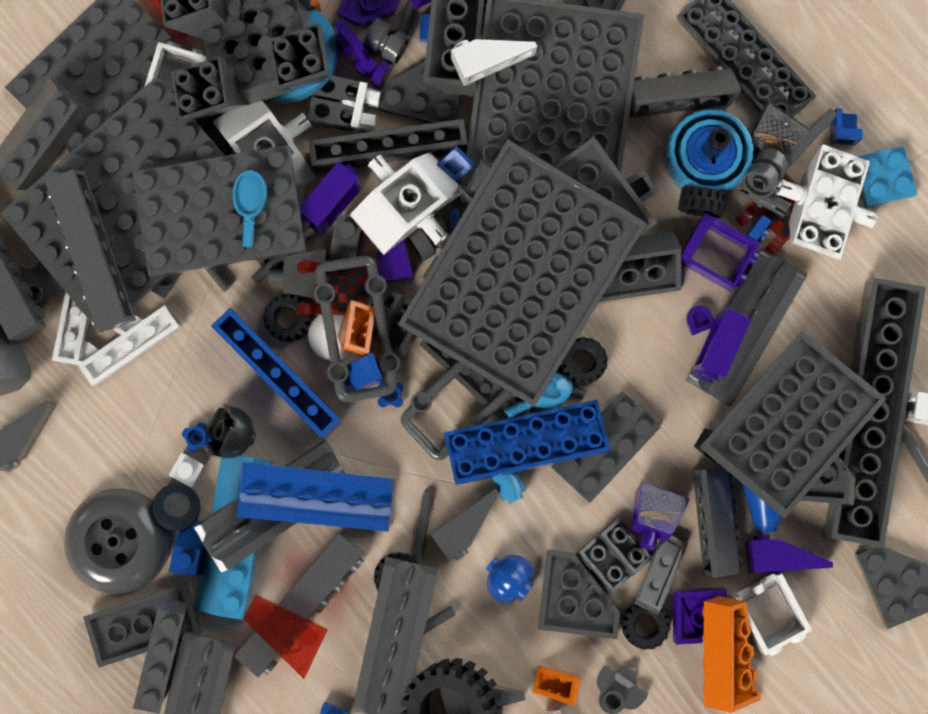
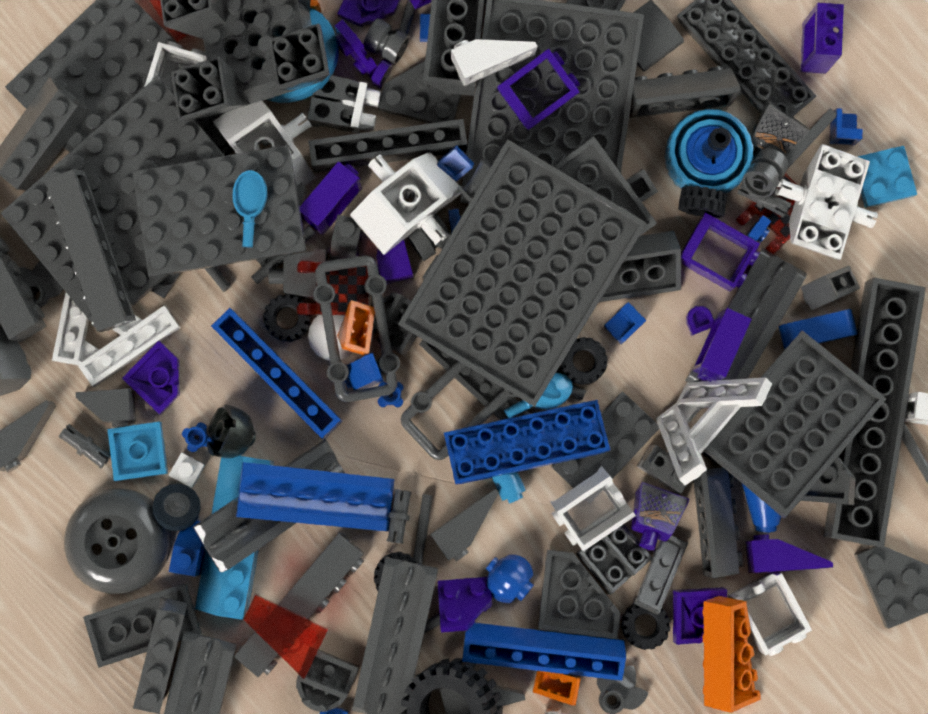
none -> dark grey pin [59,424,111,469]
none -> dark grey slope [76,388,136,427]
none -> dark azure plate [107,421,168,481]
none -> dark purple plate [122,341,180,415]
none -> dark grey slope [296,646,359,712]
none -> dark grey pin [387,489,412,544]
none -> dark purple plate [438,577,492,633]
none -> blue brick [462,623,626,681]
none -> dark purple window [497,49,580,131]
none -> white window [550,465,636,551]
none -> blue panel [604,302,646,345]
none -> dark grey slope [633,0,684,72]
none -> dark grey hips [636,445,687,494]
none -> white plate [656,377,772,485]
none -> blue beam [778,309,858,350]
none -> dark purple window [801,3,844,74]
none -> dark grey slope [801,266,860,311]

